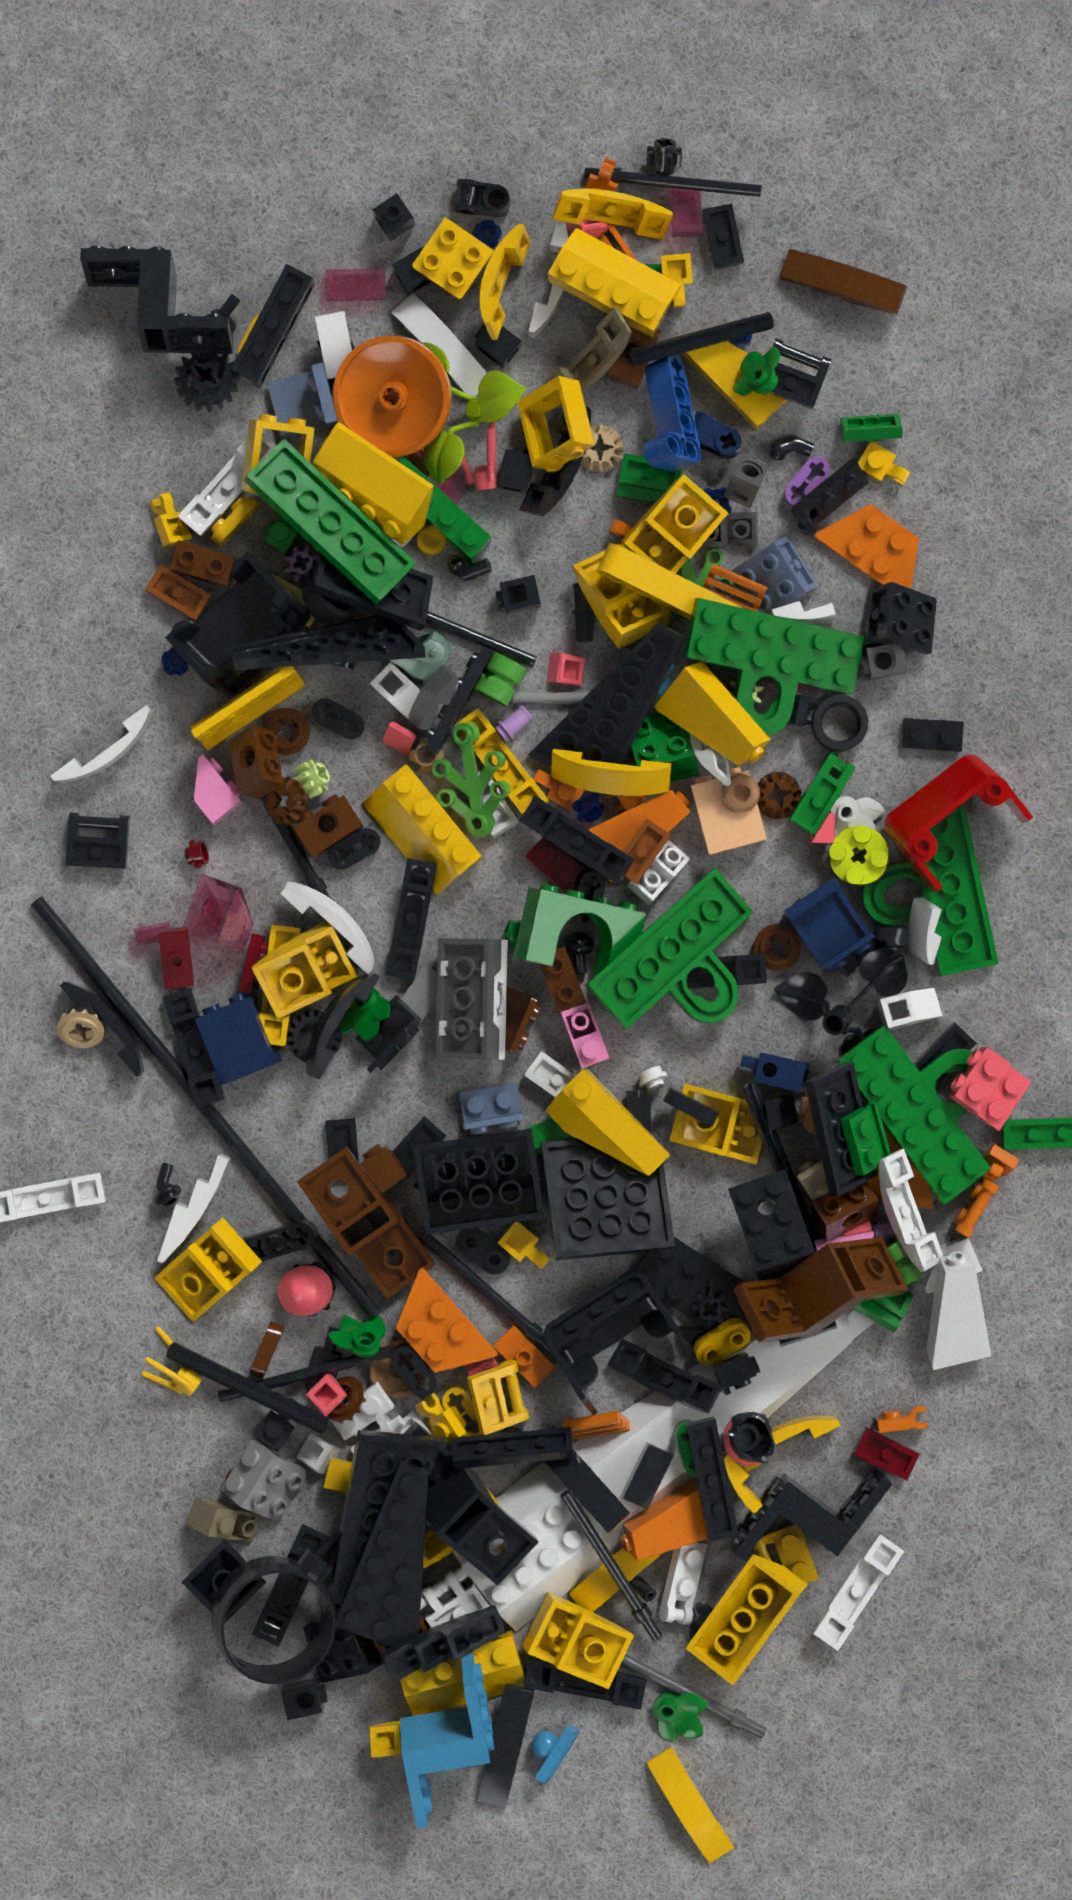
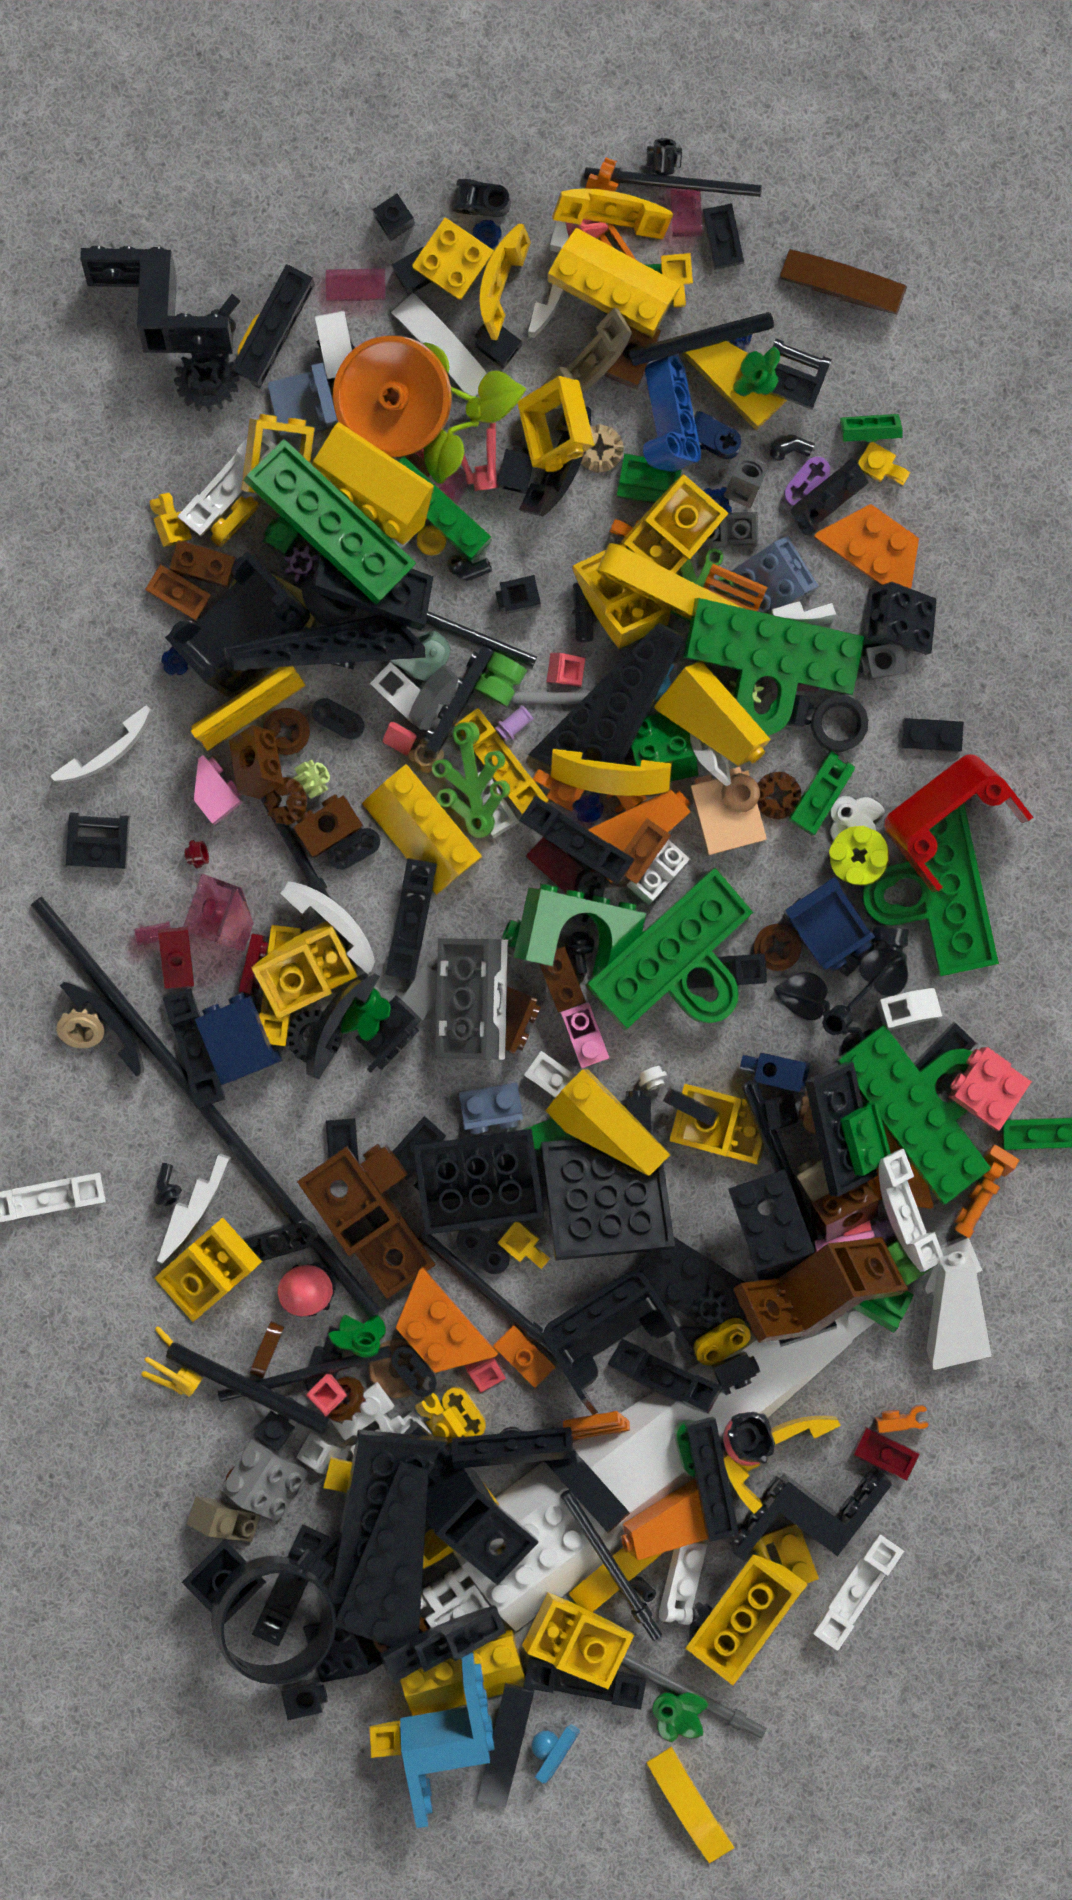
yellow plate [467,1360,529,1436] -> none
black slope [621,1442,674,1509] -> none
coral slope [806,813,835,844] -> none
white slope [908,897,942,965] -> none

